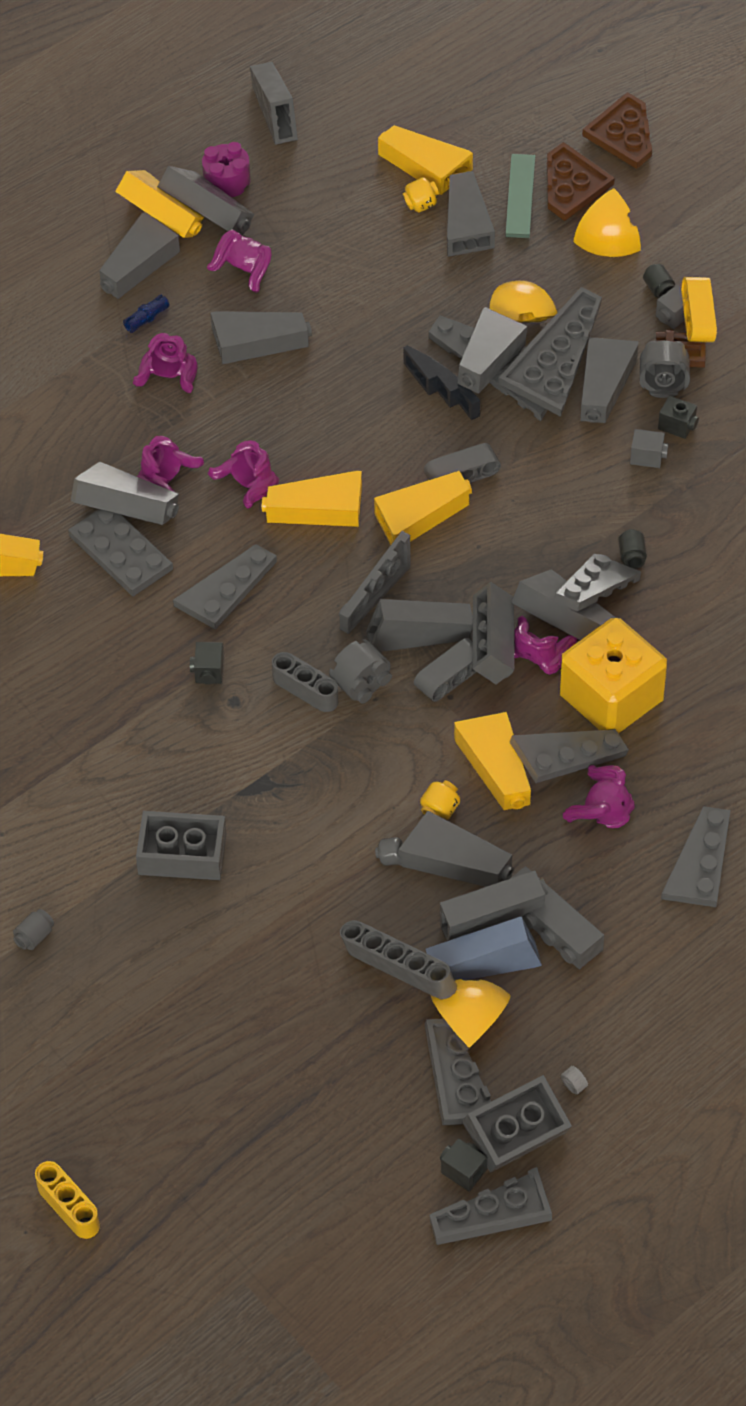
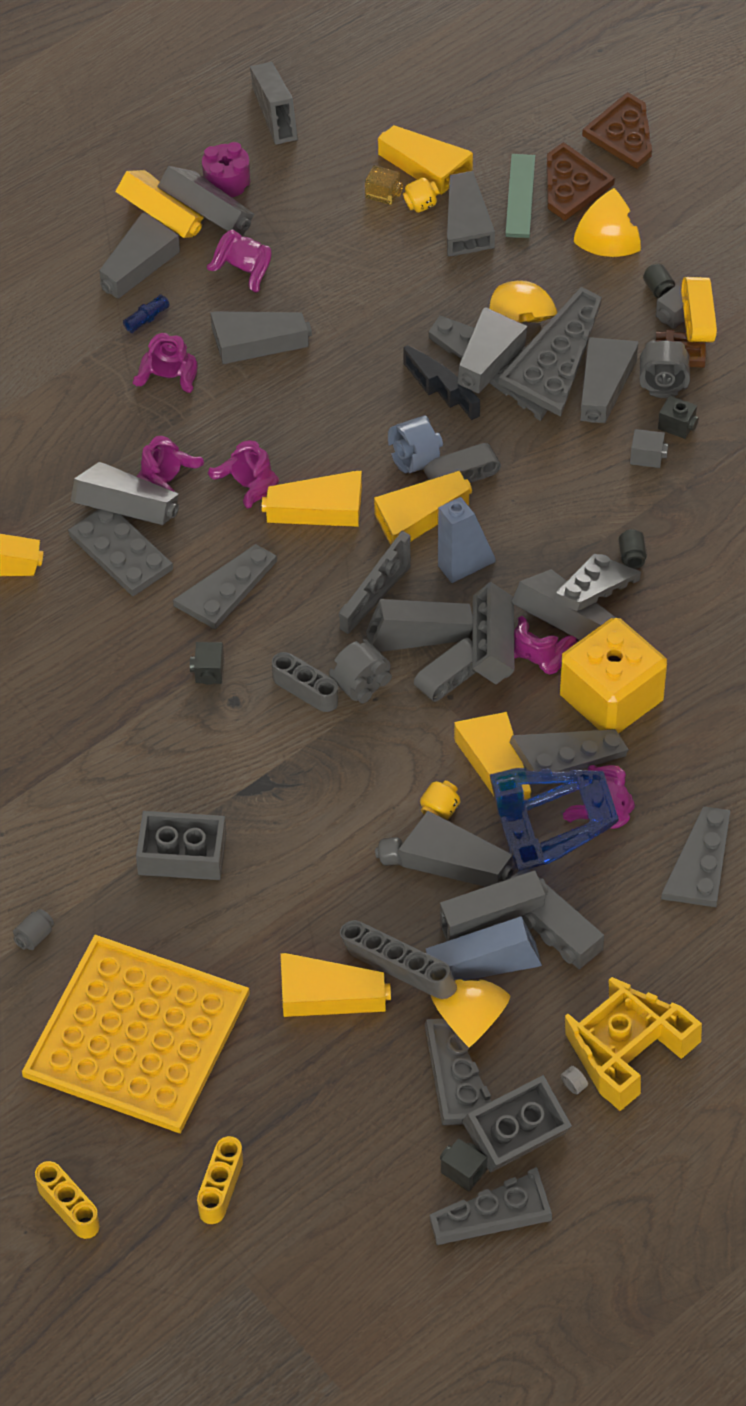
none -> yellow plate [22,935,250,1134]
none -> yellow beam [197,1136,243,1224]
none -> yellow slope [281,953,391,1017]
none -> clear yellow brick [365,165,403,205]
none -> sand blue brick [388,415,443,473]
none -> sand blue slope [438,497,496,583]
none -> clear blue windscreen [490,768,619,871]
none -> yellow wedge [565,977,702,1111]

